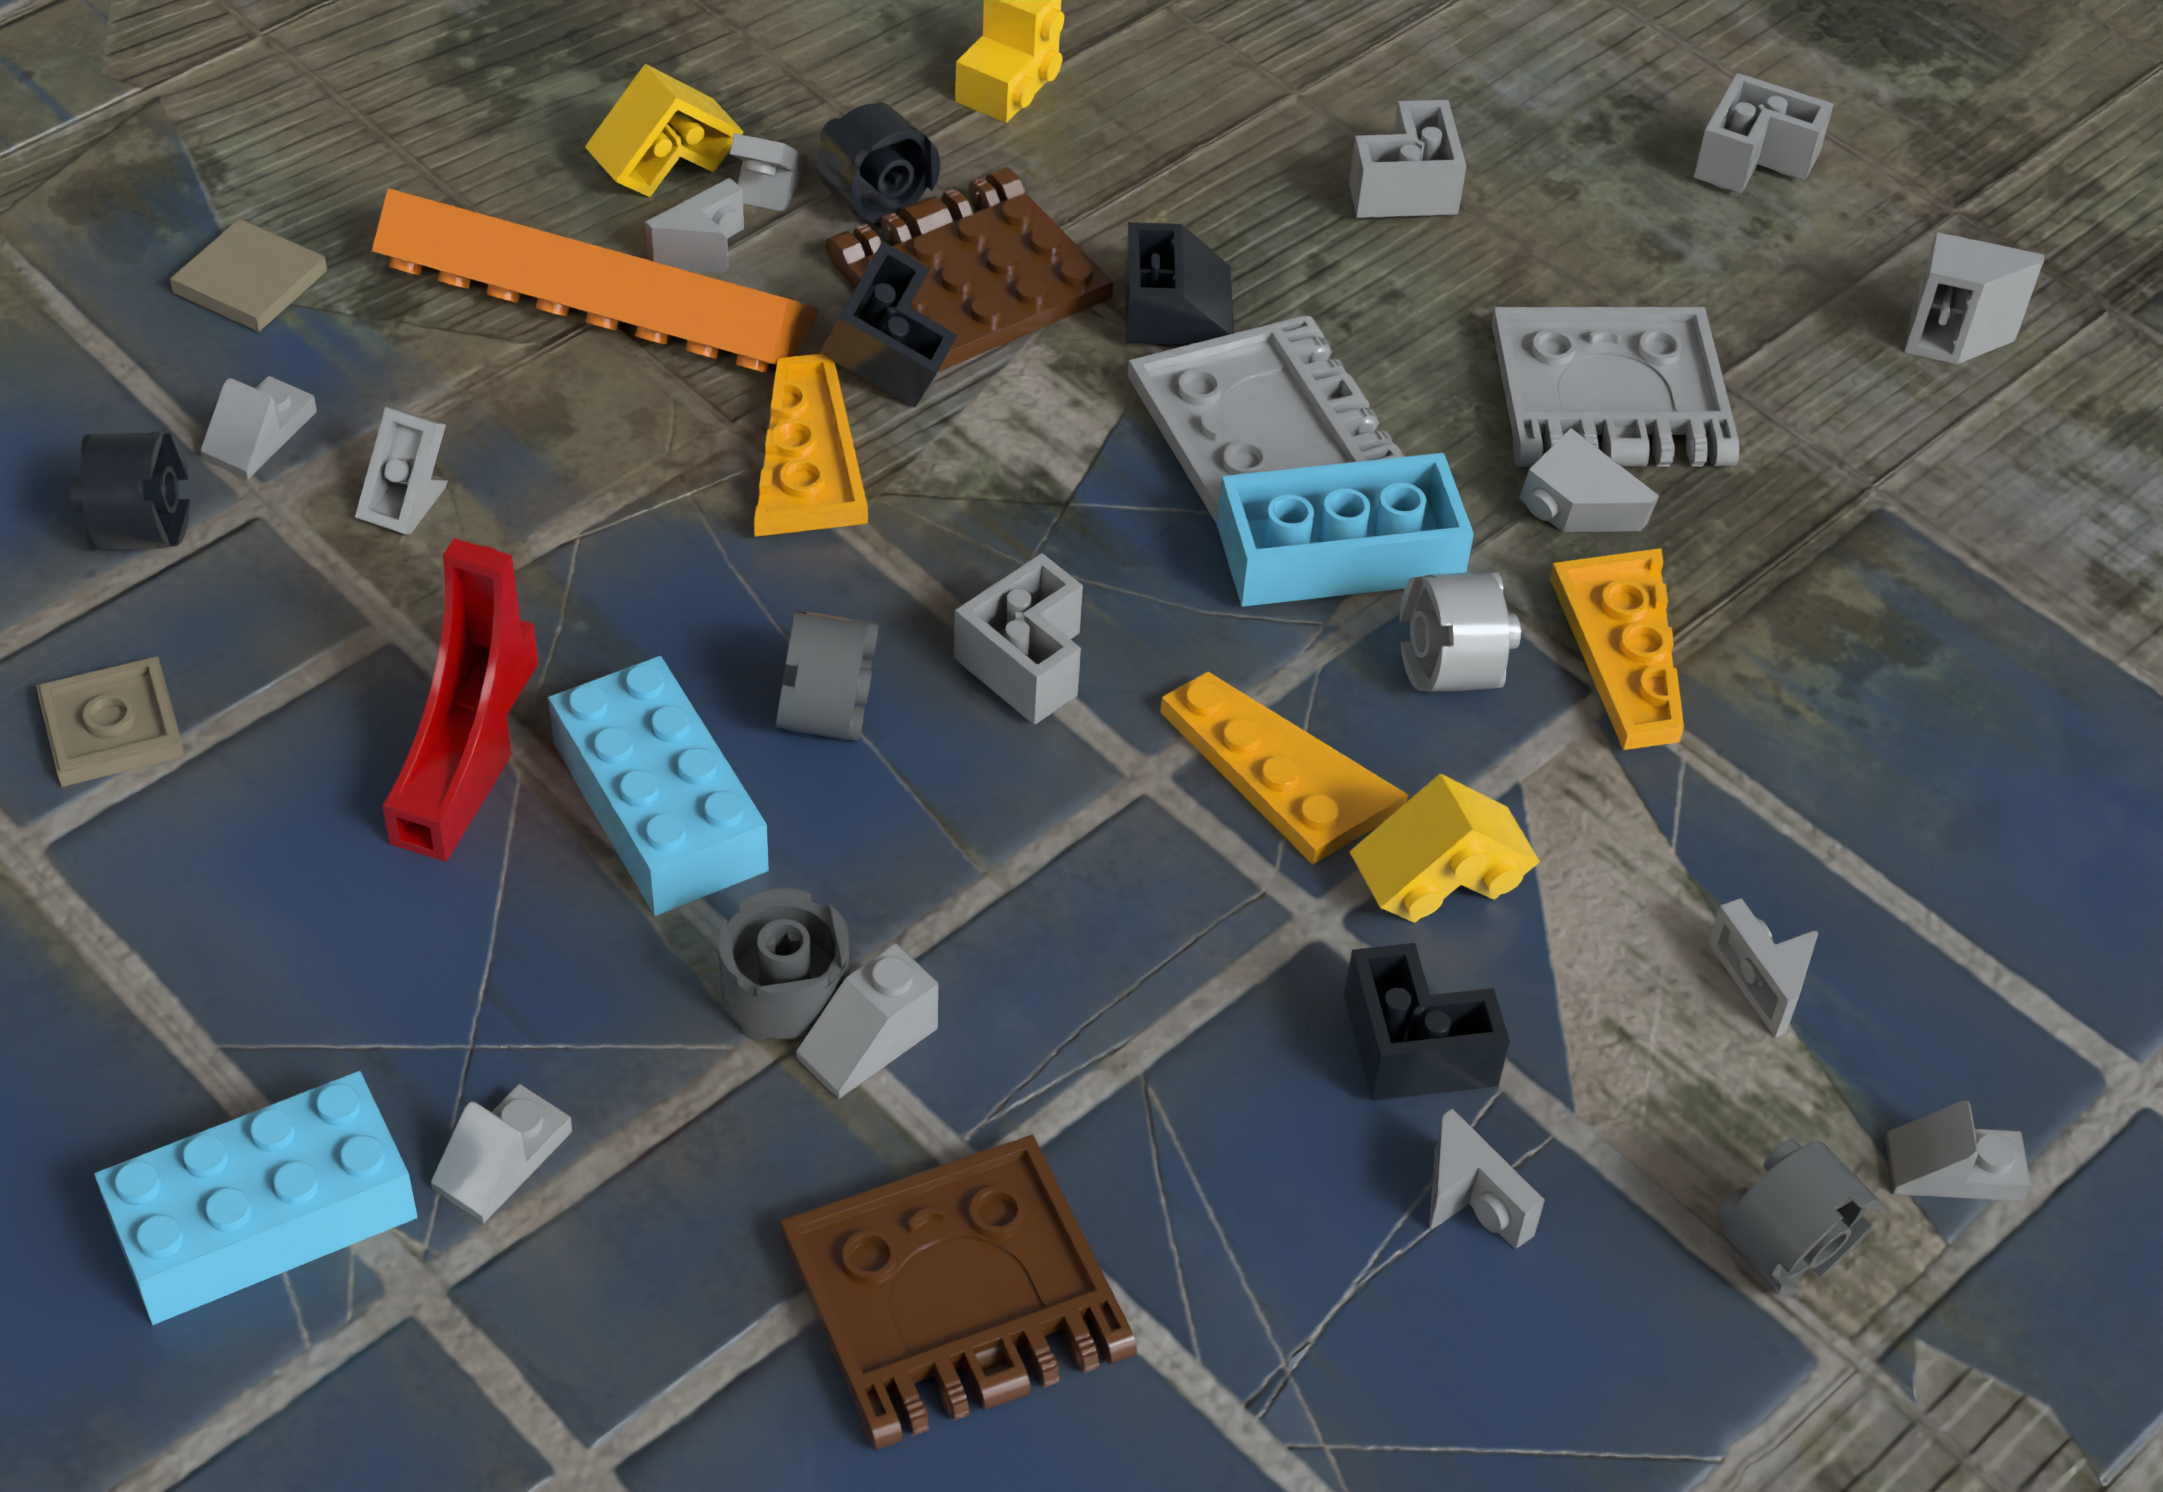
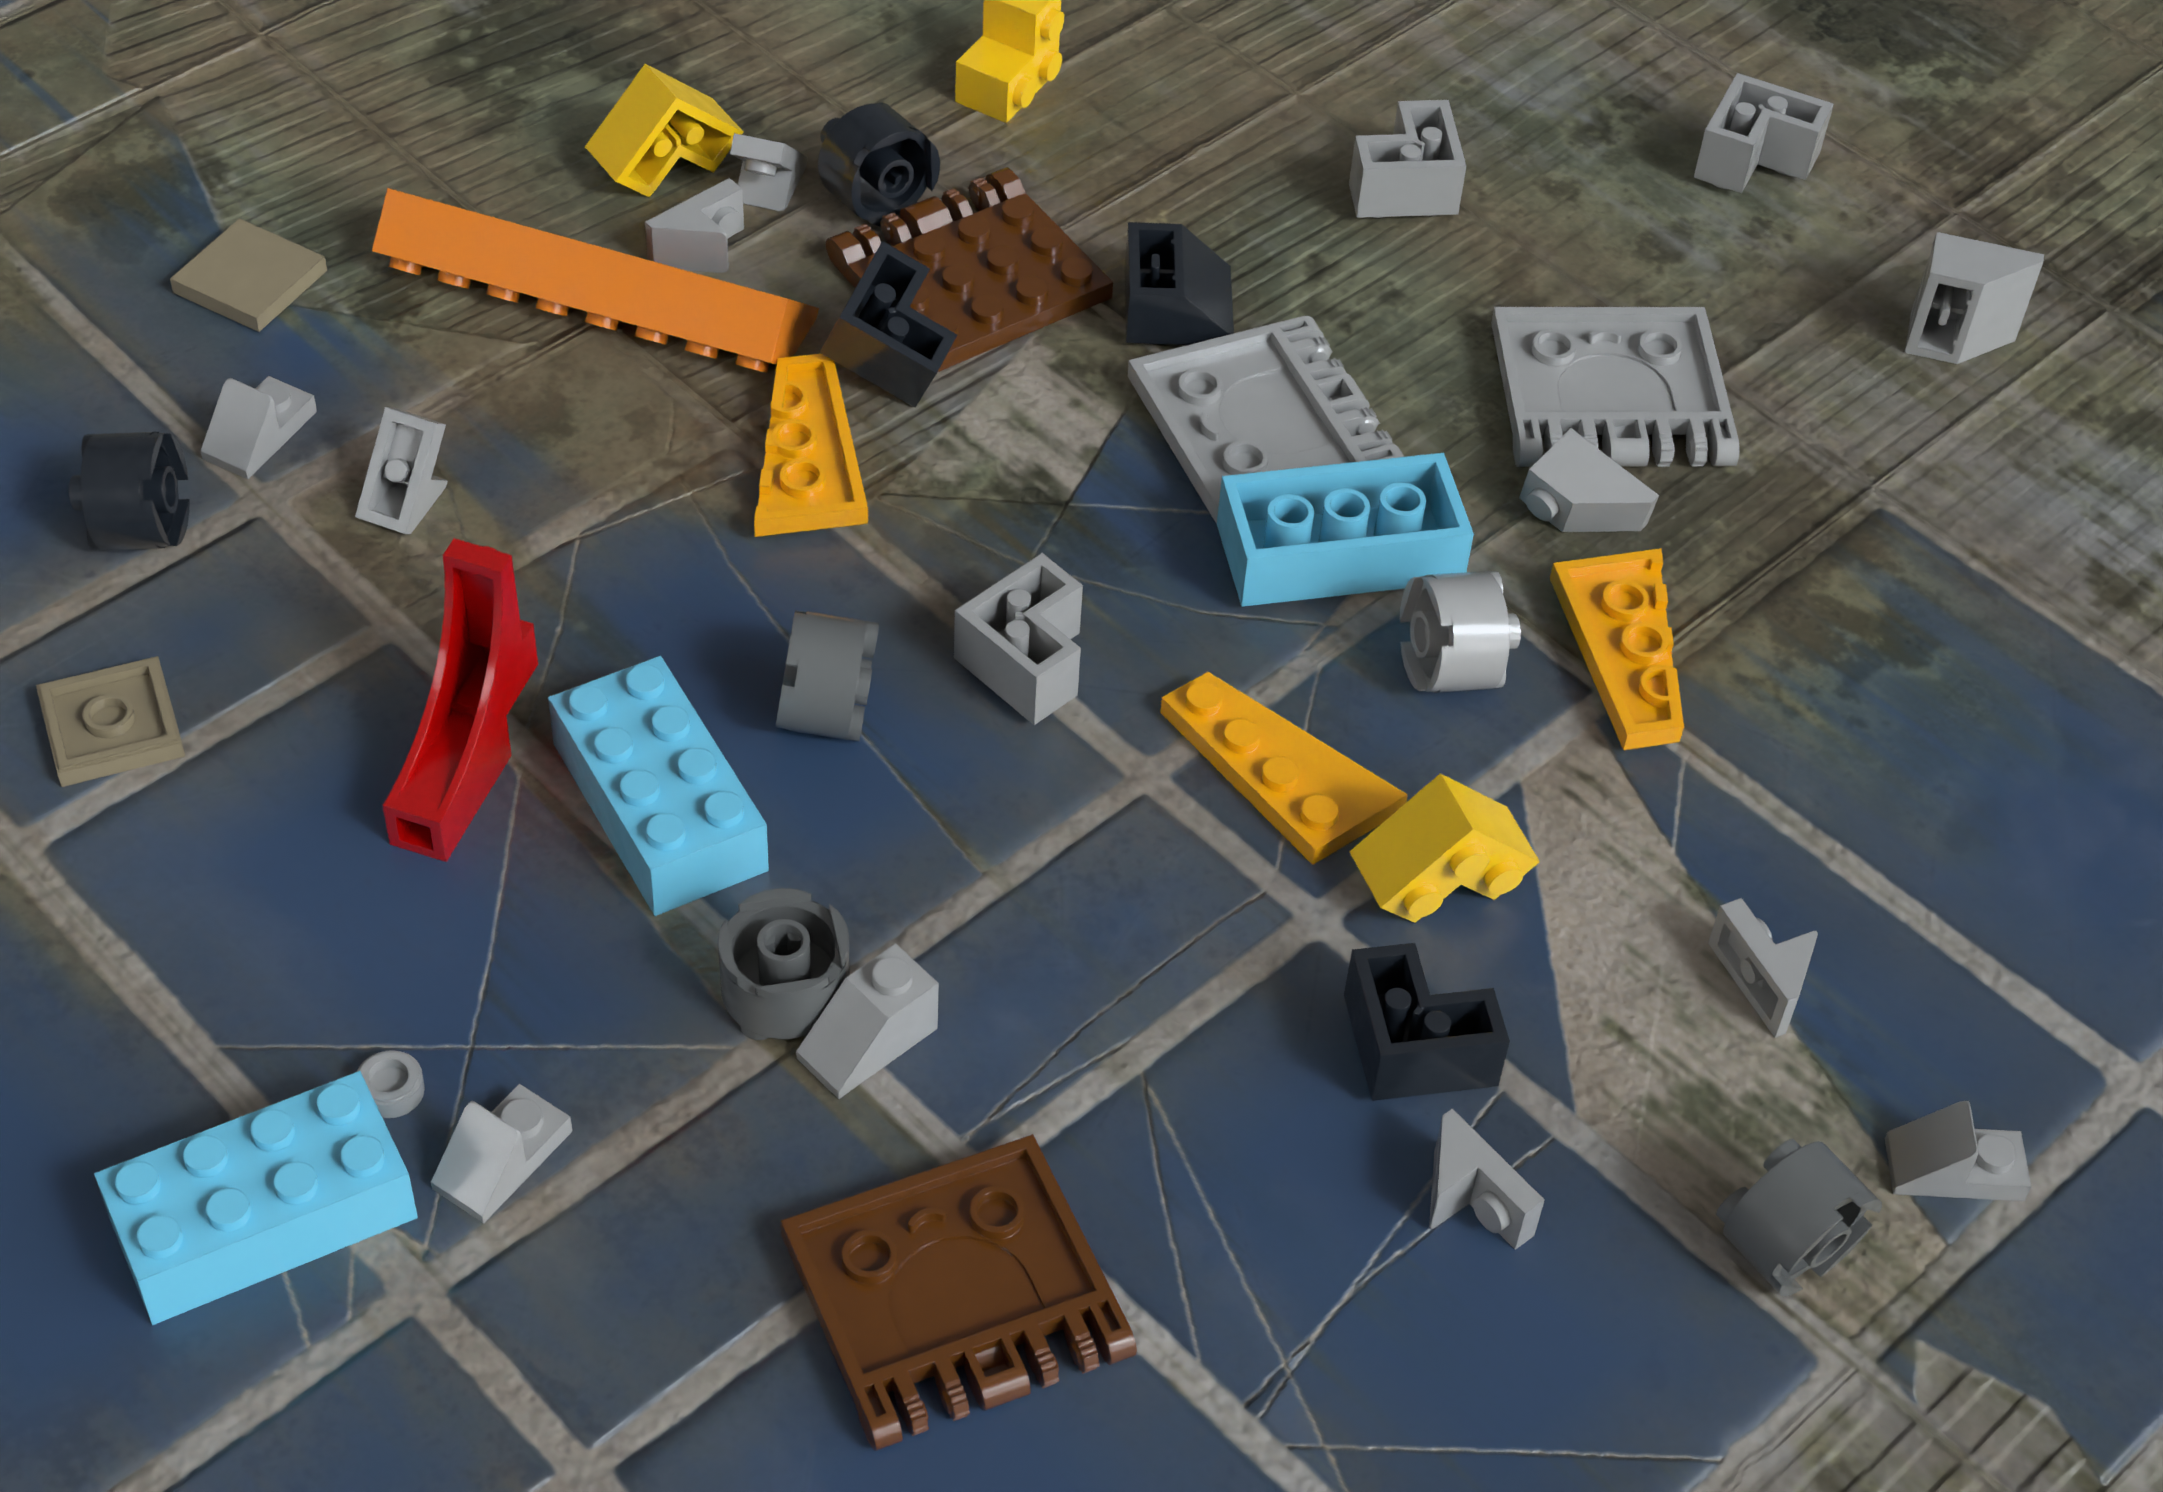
none -> light grey tile [357,1050,425,1118]

